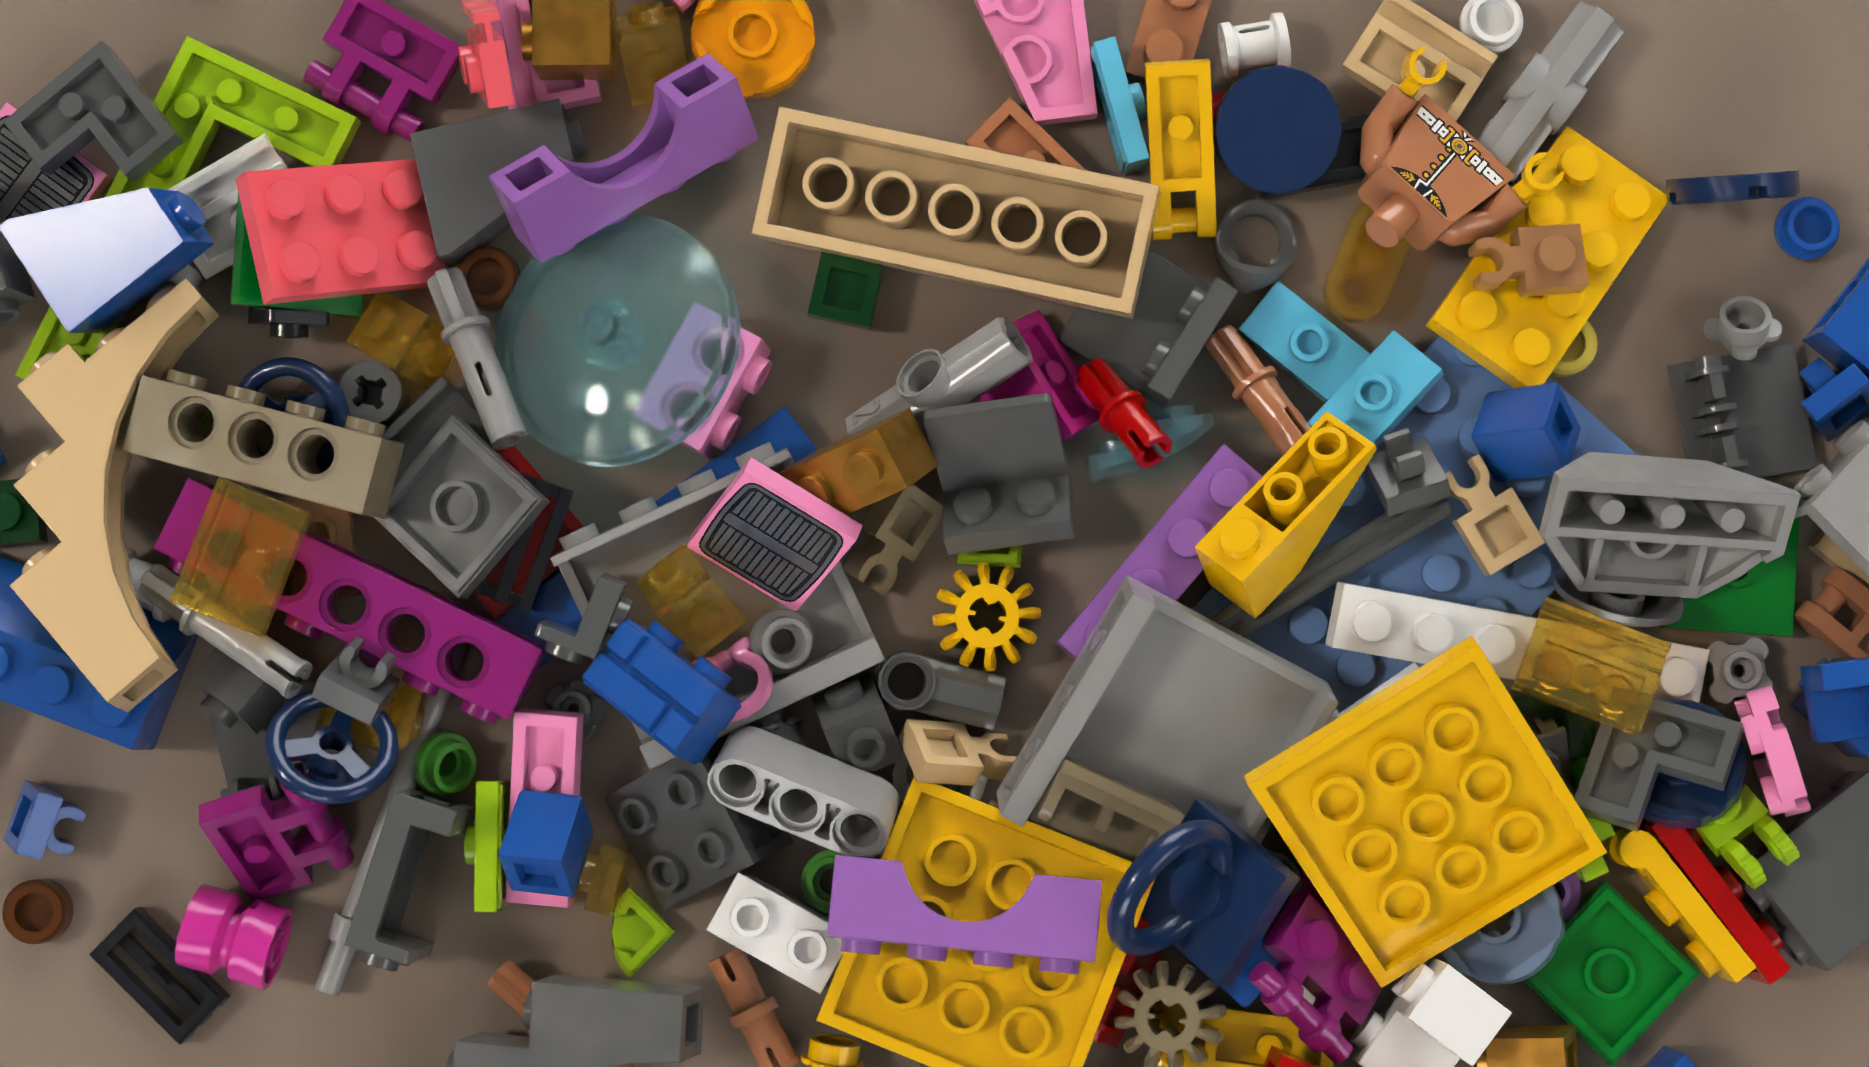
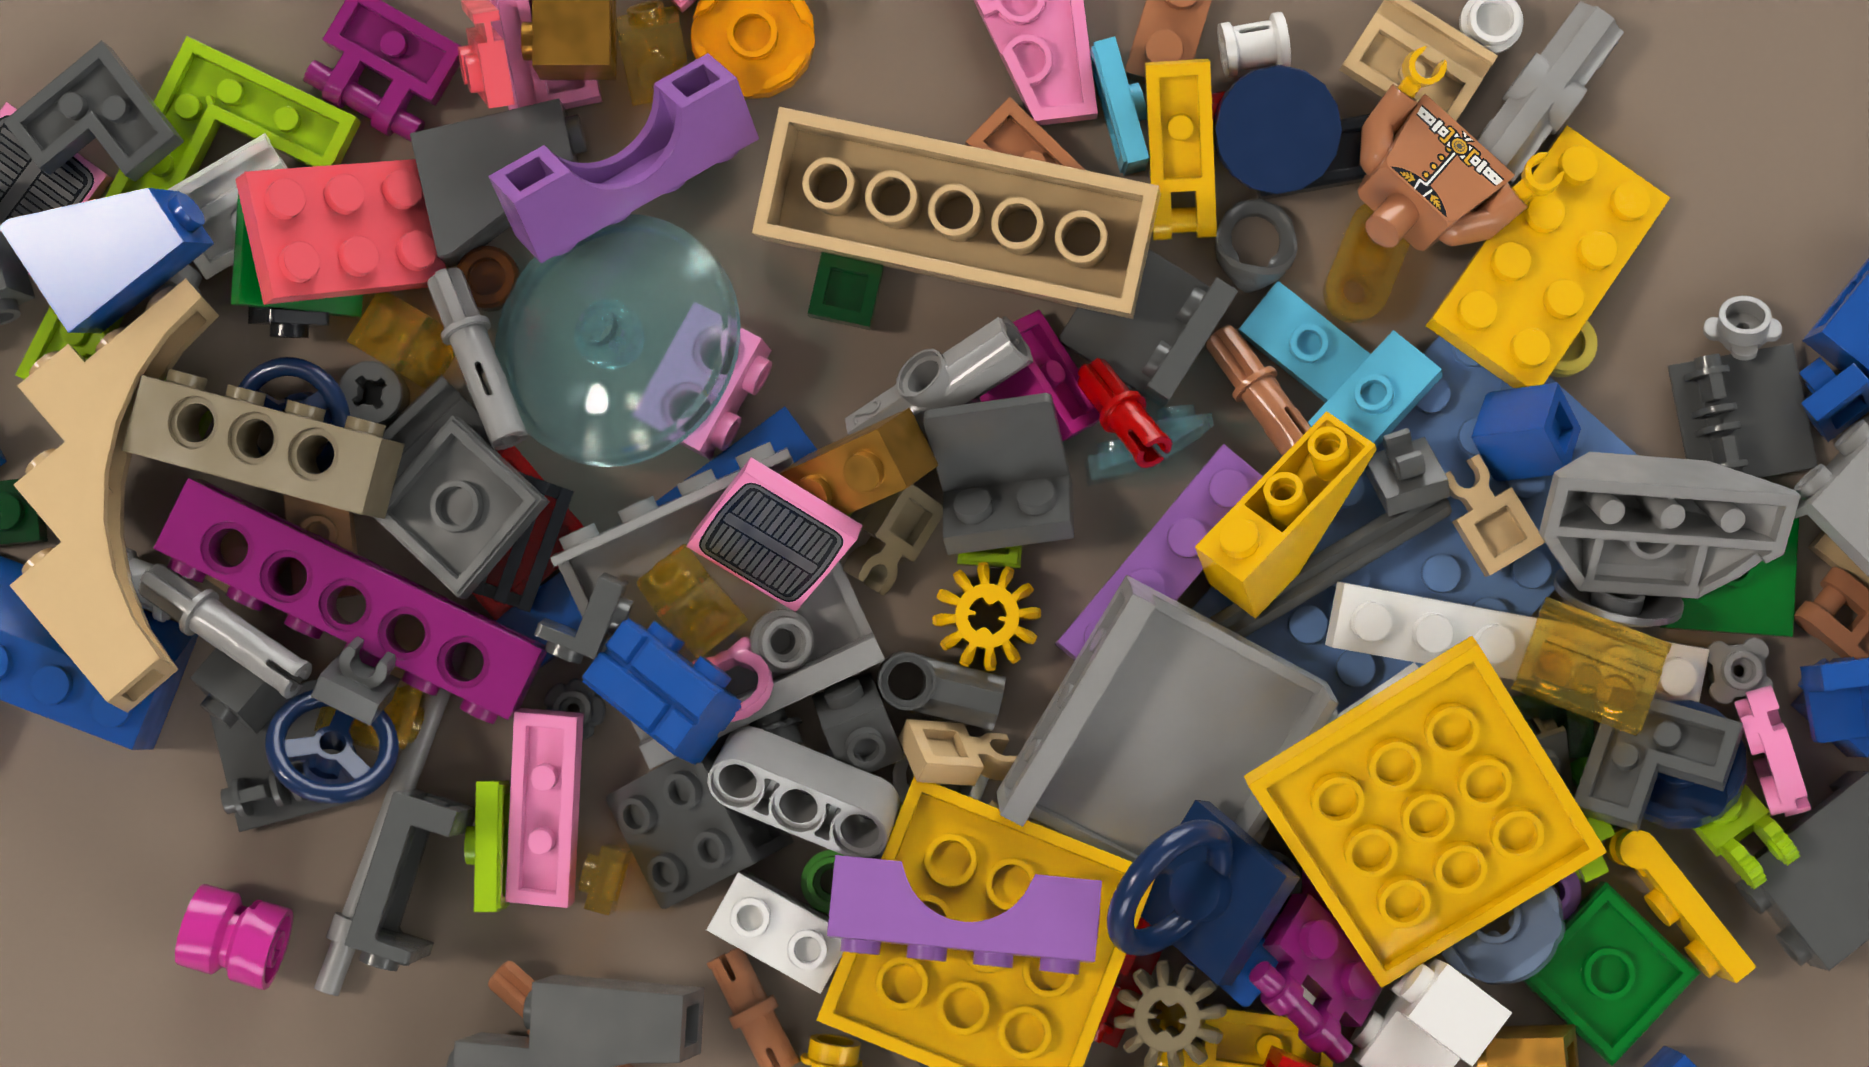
reddish brown tile [2,879,73,944] -> none
blue tile [3,780,86,860] -> none
black tile [89,907,230,1045] -> none
clear yellow plate [169,478,313,637] -> none
magenta plate [199,770,354,903] -> none
bright green plate [414,731,477,795] -> none
blue panel [498,790,593,897] -> none
lime tile [611,886,677,979] -> none
dark tan hinge [1029,755,1184,862] -> none
medium nougat plate [1468,224,1589,297] -> none
red plate [1639,818,1791,985] -> none
dark blue tile [1666,170,1800,205] -> none
blue plate [1774,197,1840,261] -> none

